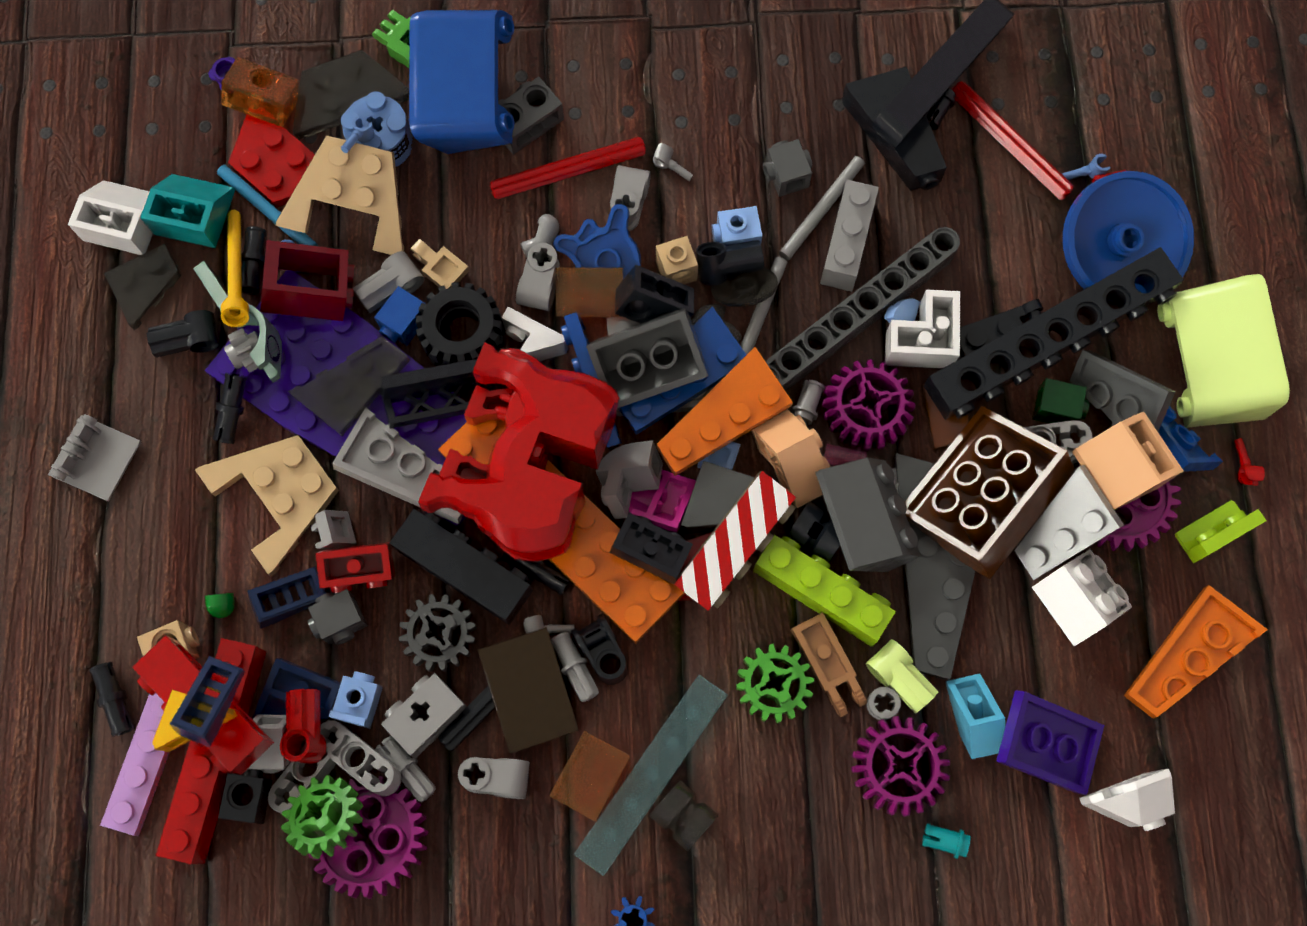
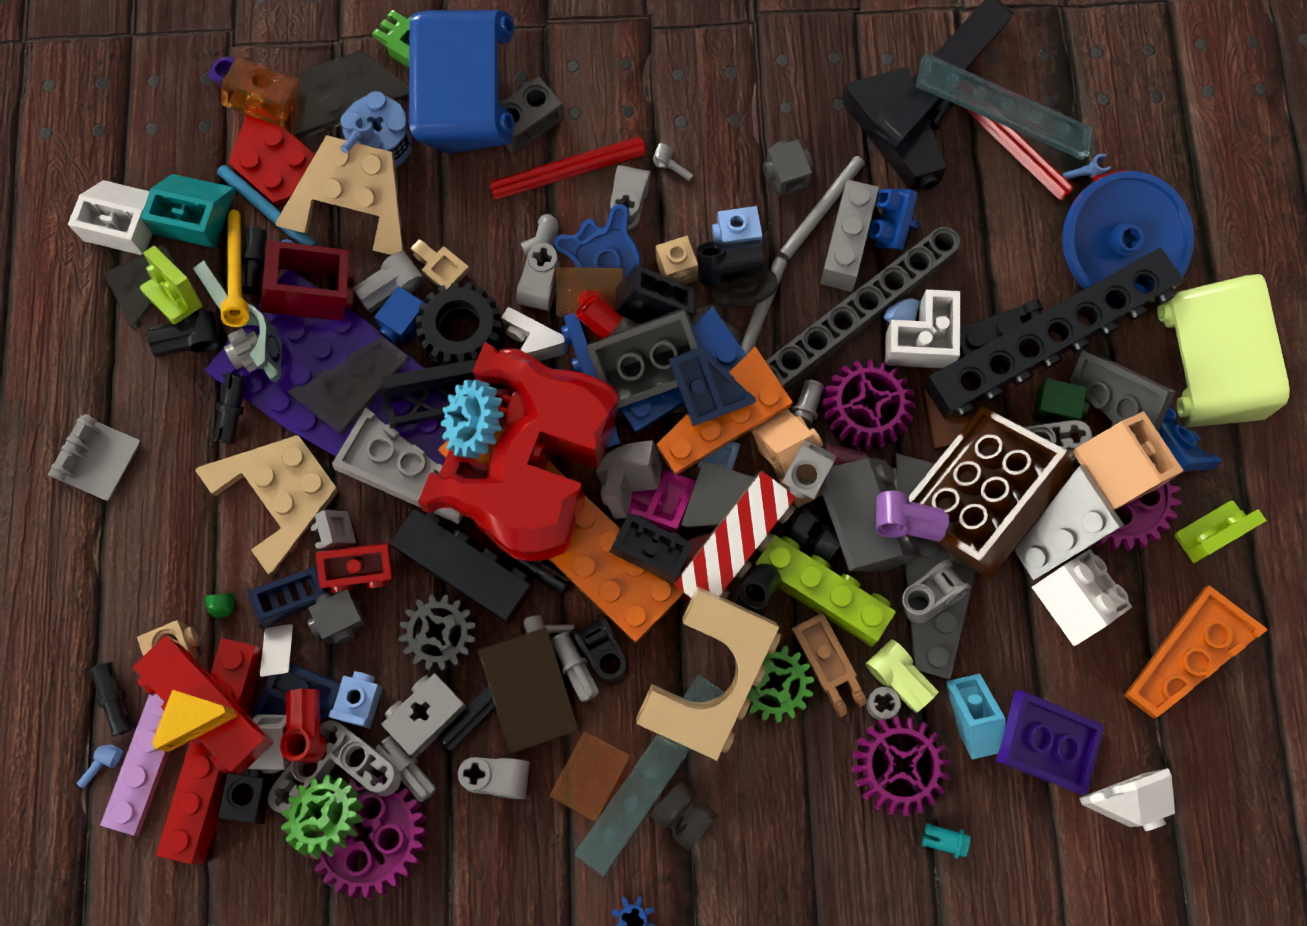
dark blue slope [170,656,245,747] -> none
red hand [1234,438,1265,486] -> none
none -> medium blue hand [77,744,123,788]
none -> lime bracket [140,246,202,324]
none -> white sticker [260,624,293,677]
none -> medium azure gear [441,380,504,459]
none -> red piece [575,290,622,339]
none -> tan arch [637,586,781,761]
none -> dark blue wing [668,347,756,426]
none -> black piece [735,564,782,616]
none -> light grey brick [782,439,837,499]
none -> blue hips [867,189,921,251]
none -> medium lavender piece [876,491,949,542]
none -> light grey piece [902,559,972,624]
none -> clear light blue tile [916,53,1093,160]

